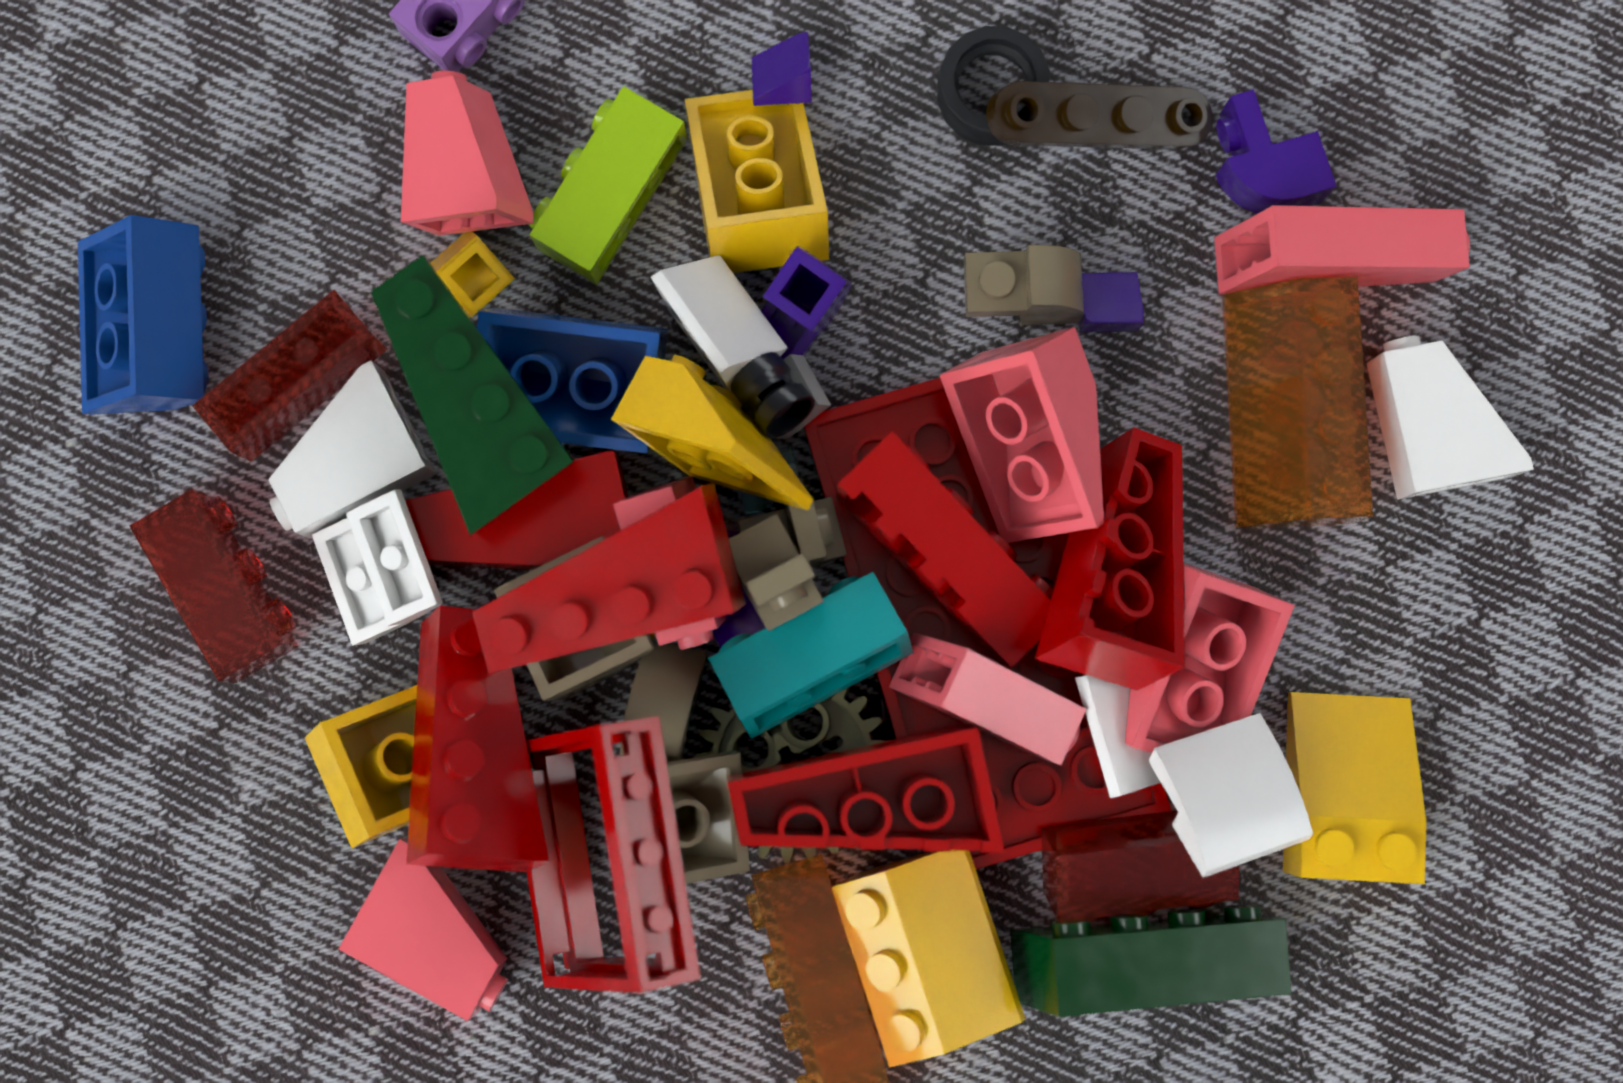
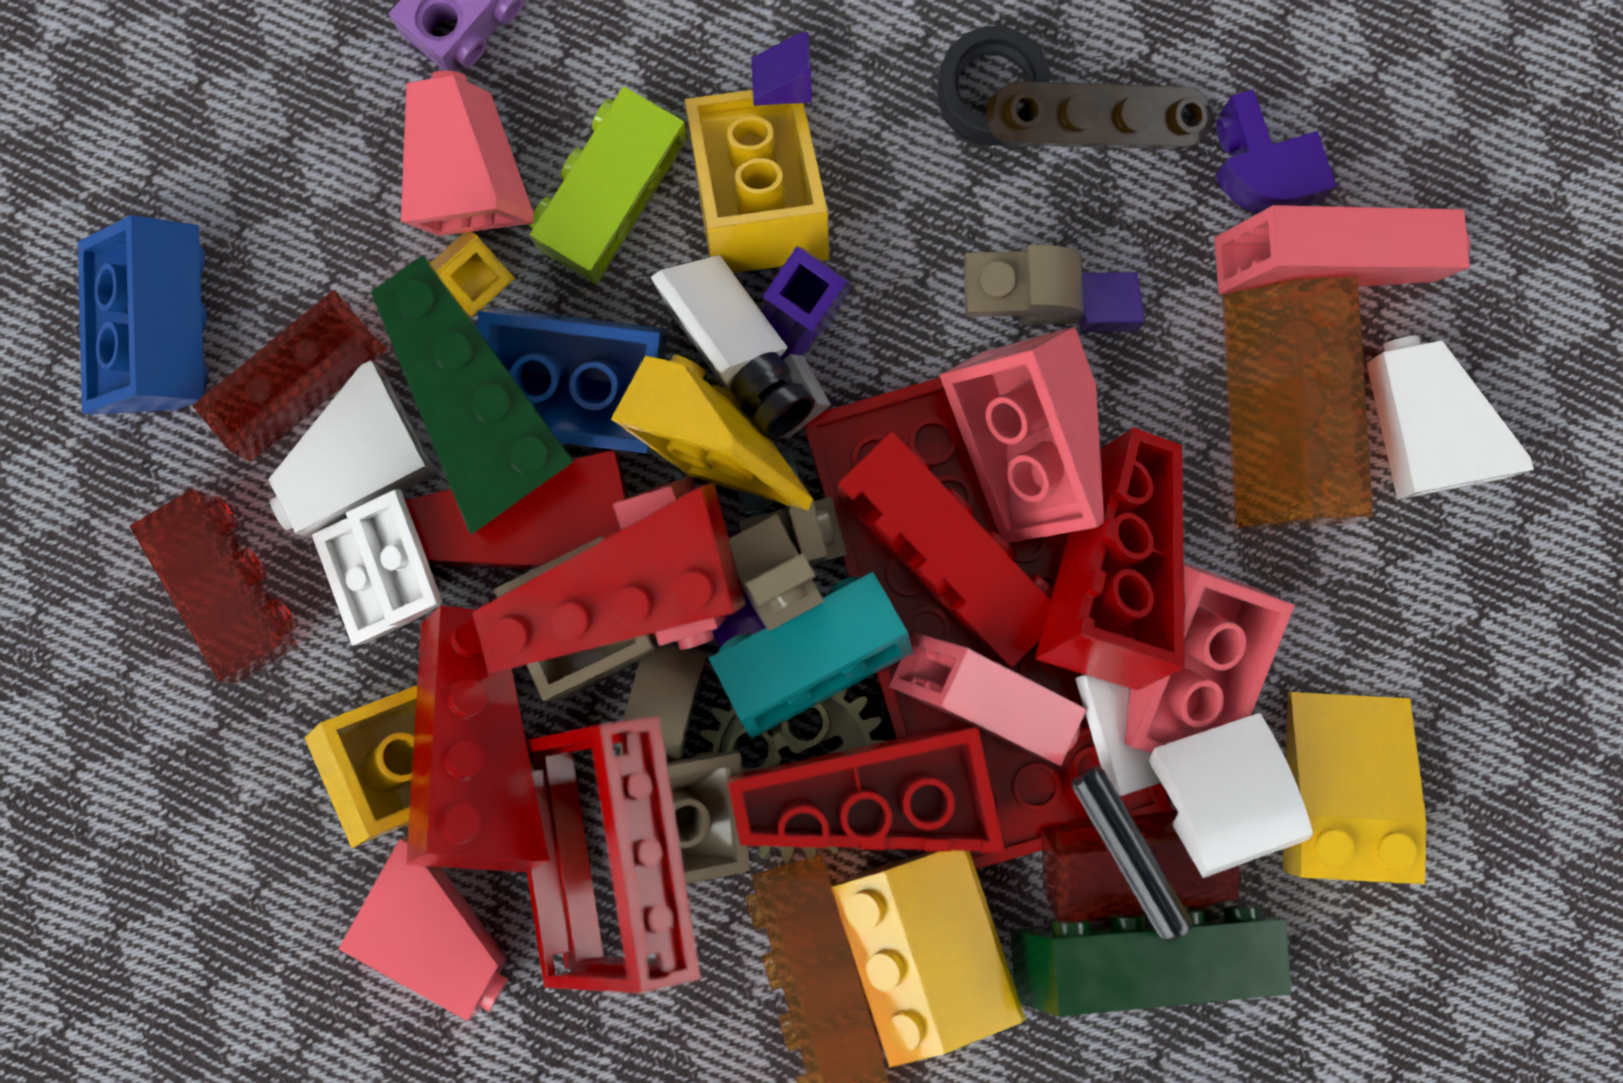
none -> black axle [1071,766,1193,941]

